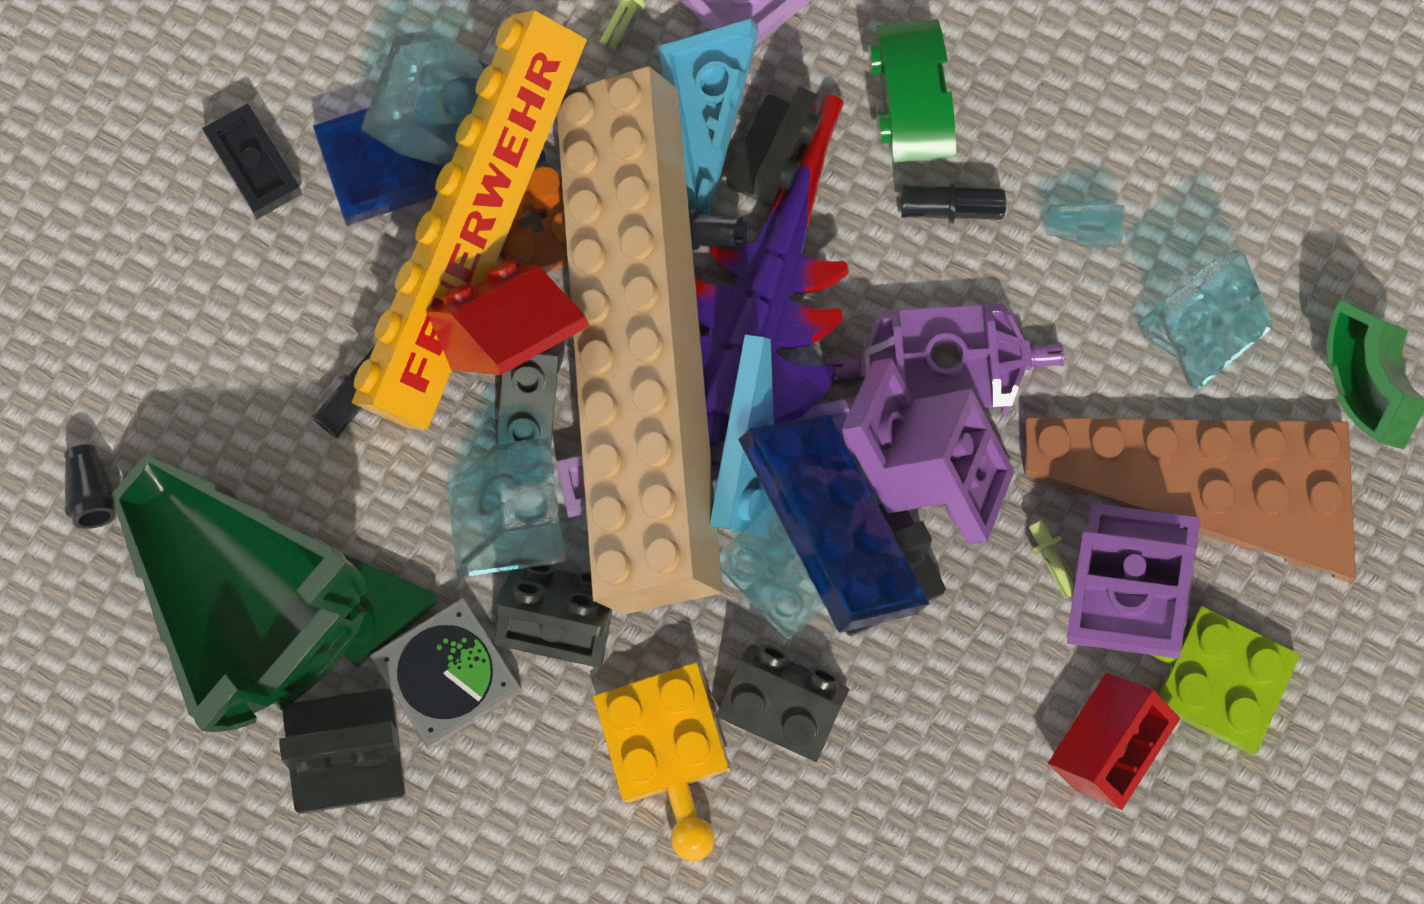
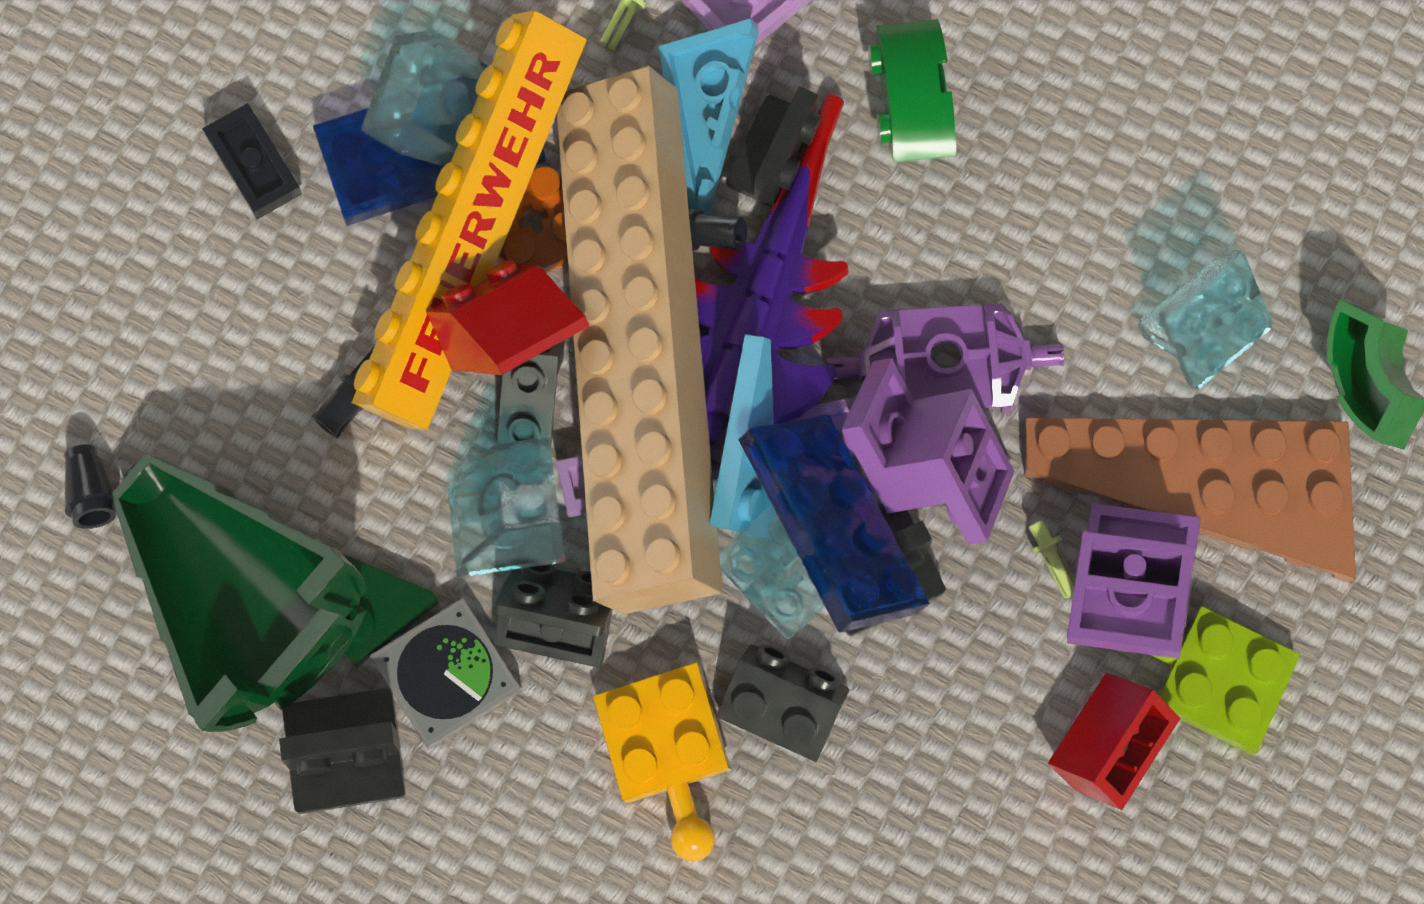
black axle [901,182,1007,224] -> none
clear light blue cone [1046,199,1125,251] -> none

